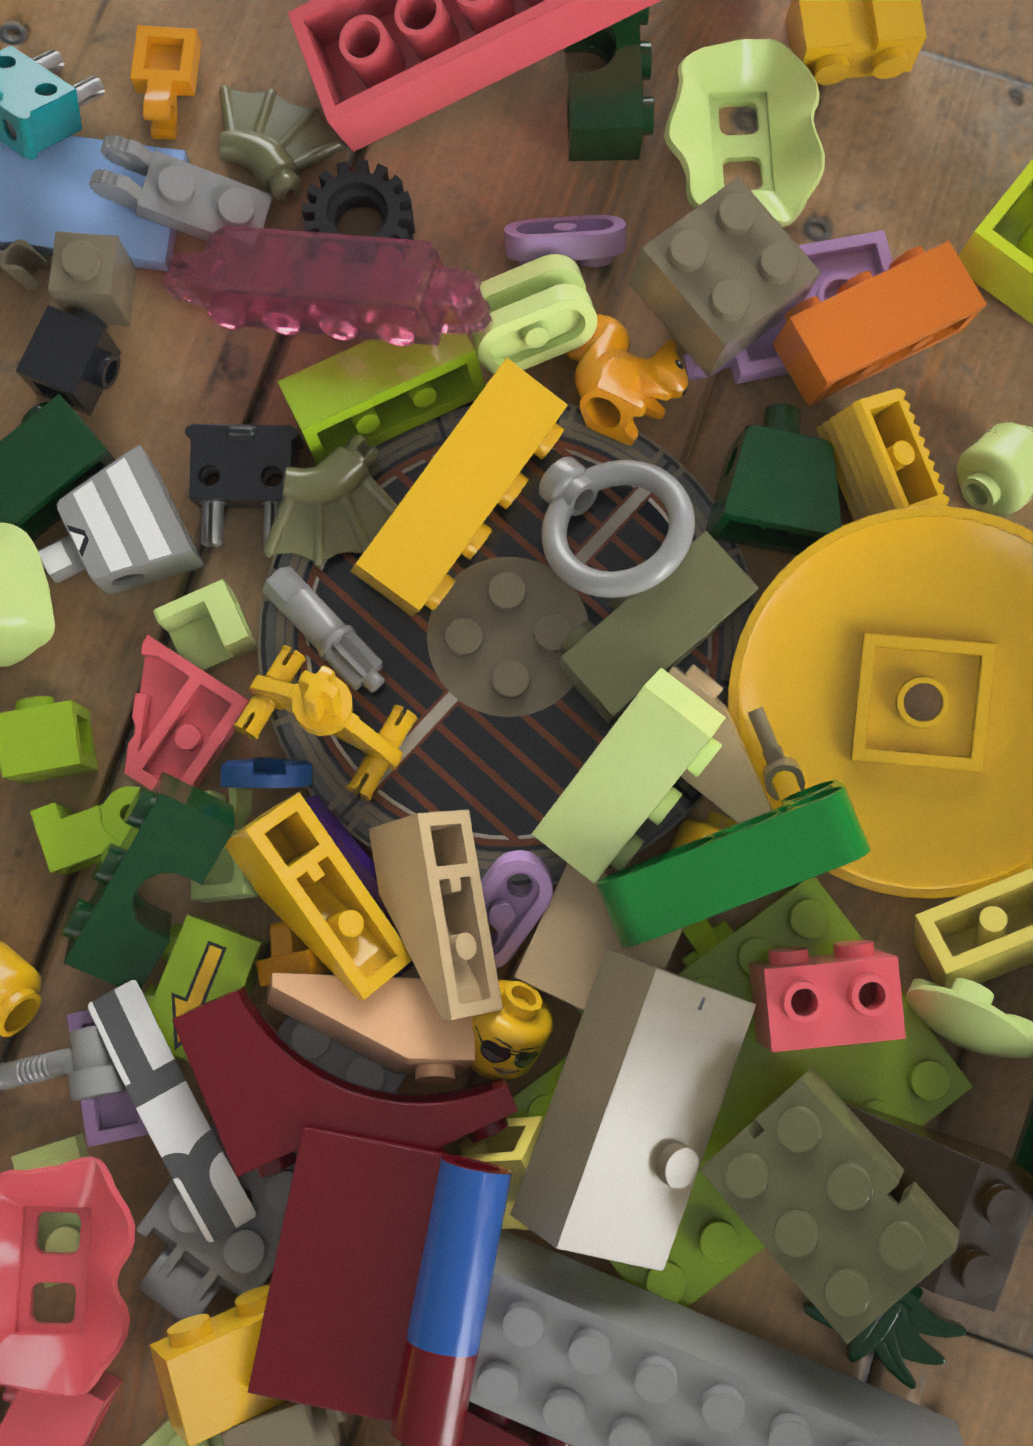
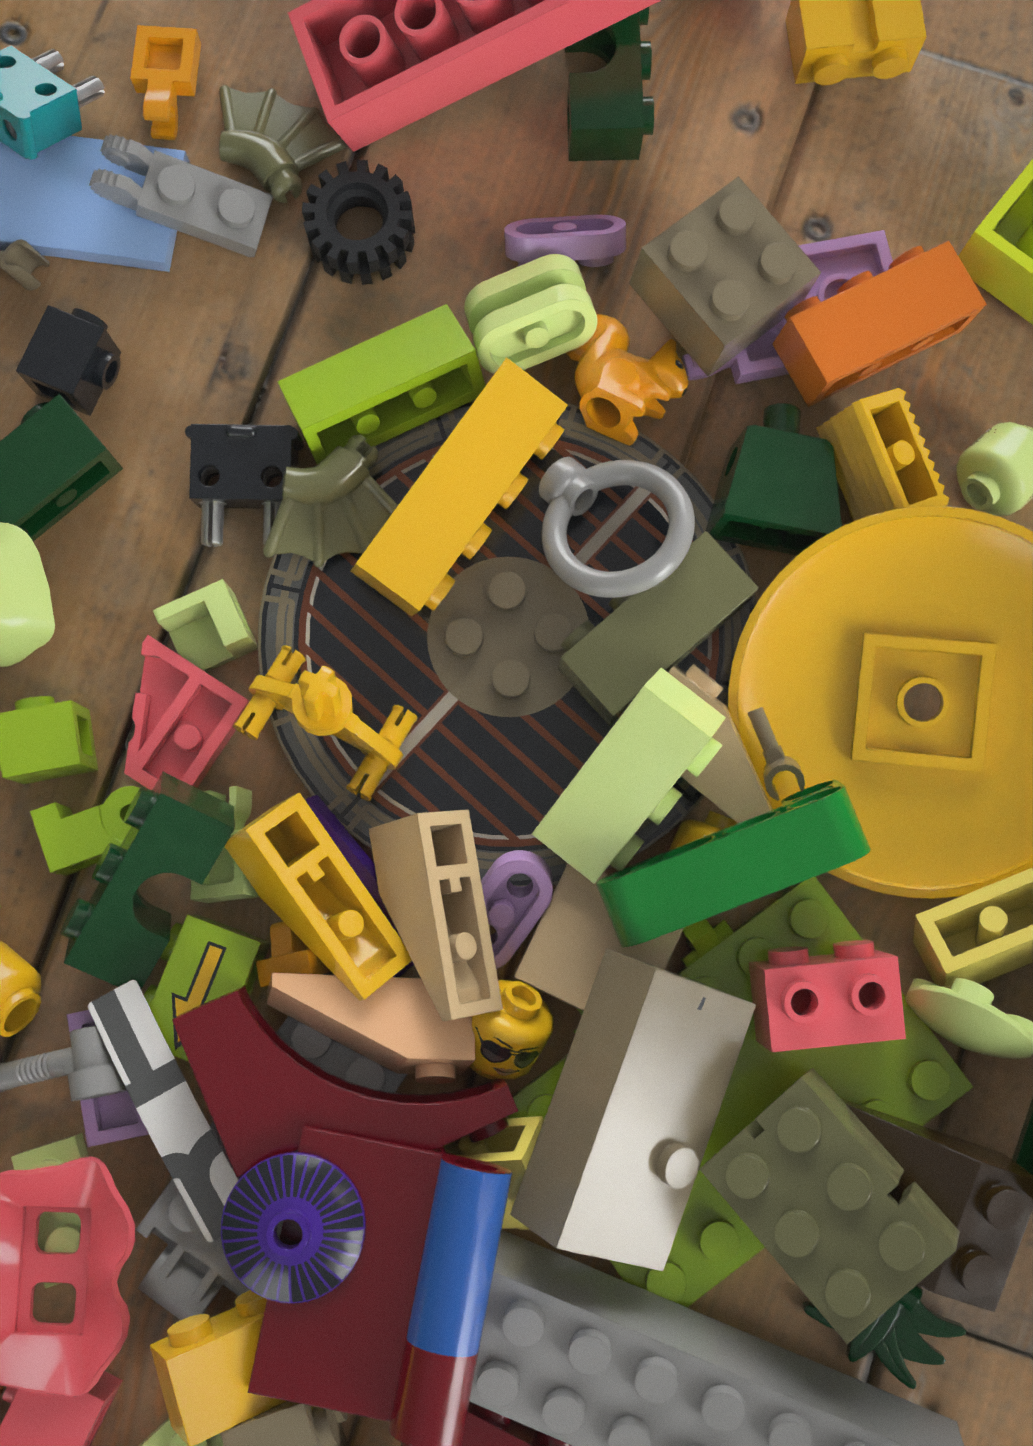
light grey torso [38,445,204,594] -> none
dark tan brick [48,231,137,326] -> none
clear pink hinge [162,226,493,346] -> none
blue tile [221,757,312,788] -> none
light grey piece [262,566,385,693] -> none
yellowish green piece [664,39,825,227] -> none
none -> dish [221,1152,366,1303]

